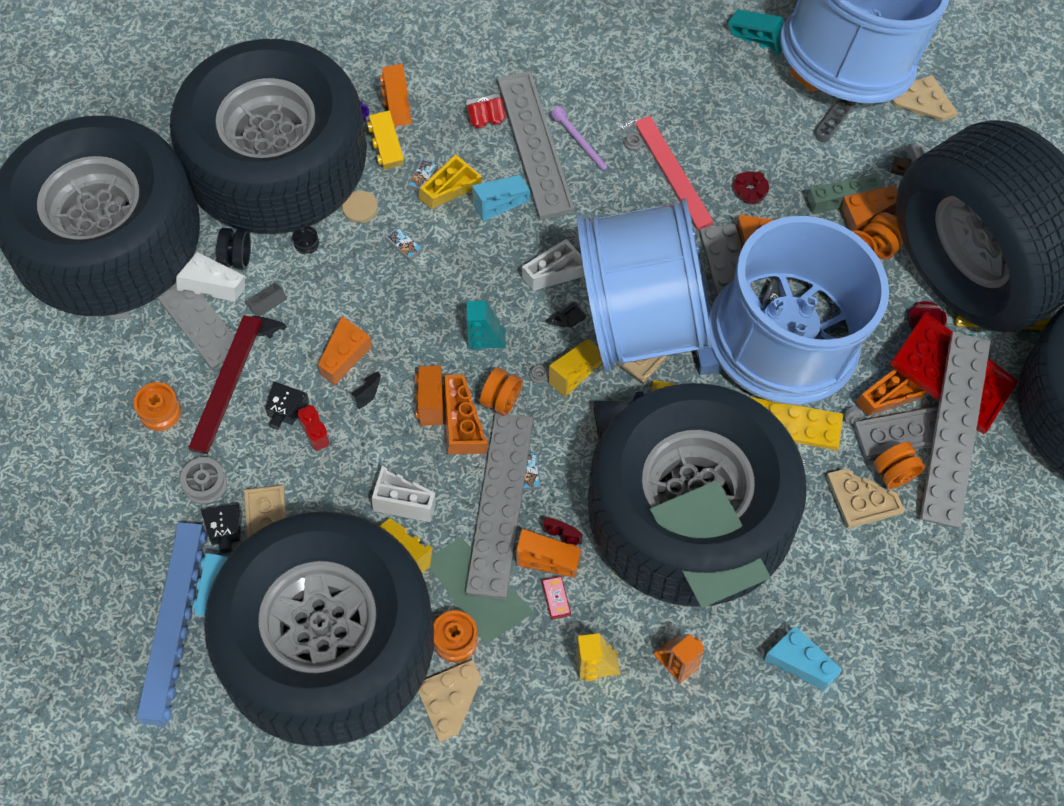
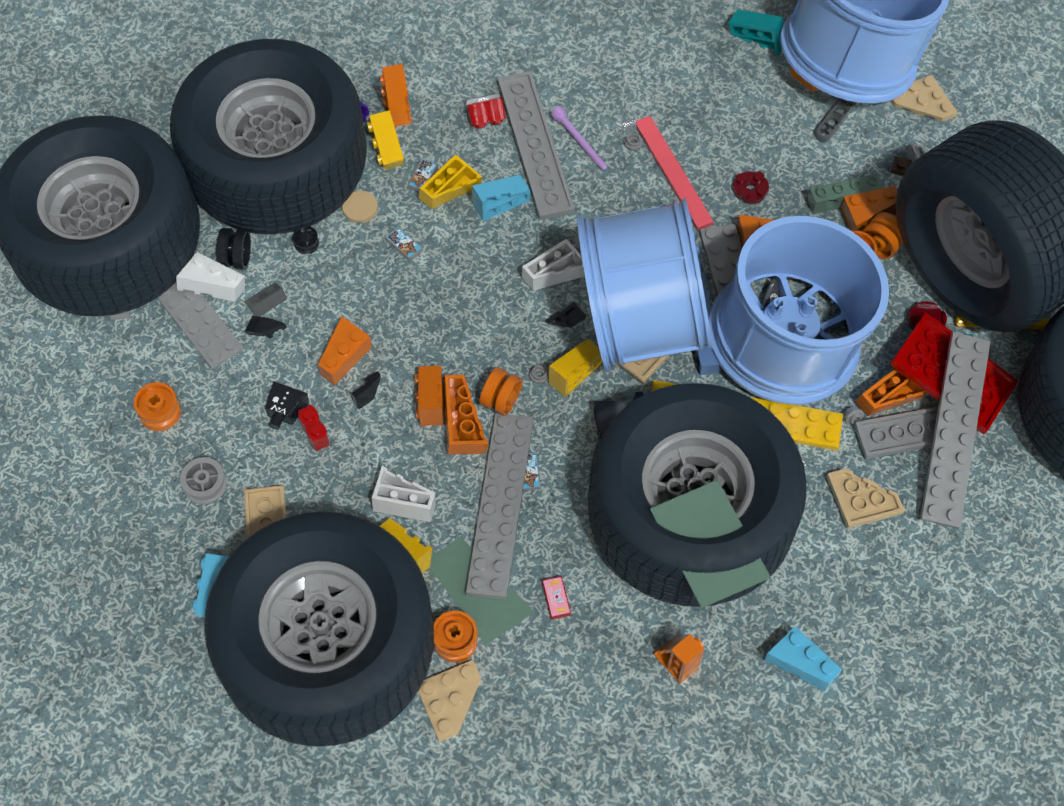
medium blue brick [137,522,208,726] -> none
dark red tile [188,315,262,455] -> none
torso [201,504,243,553] -> none
teal wedge [467,300,506,350] -> none
orange wedge [517,529,581,578] -> none
dark red slope [544,517,583,546] -> none
yellow wedge [576,633,621,682] -> none
orange wheel [873,442,925,489] -> none

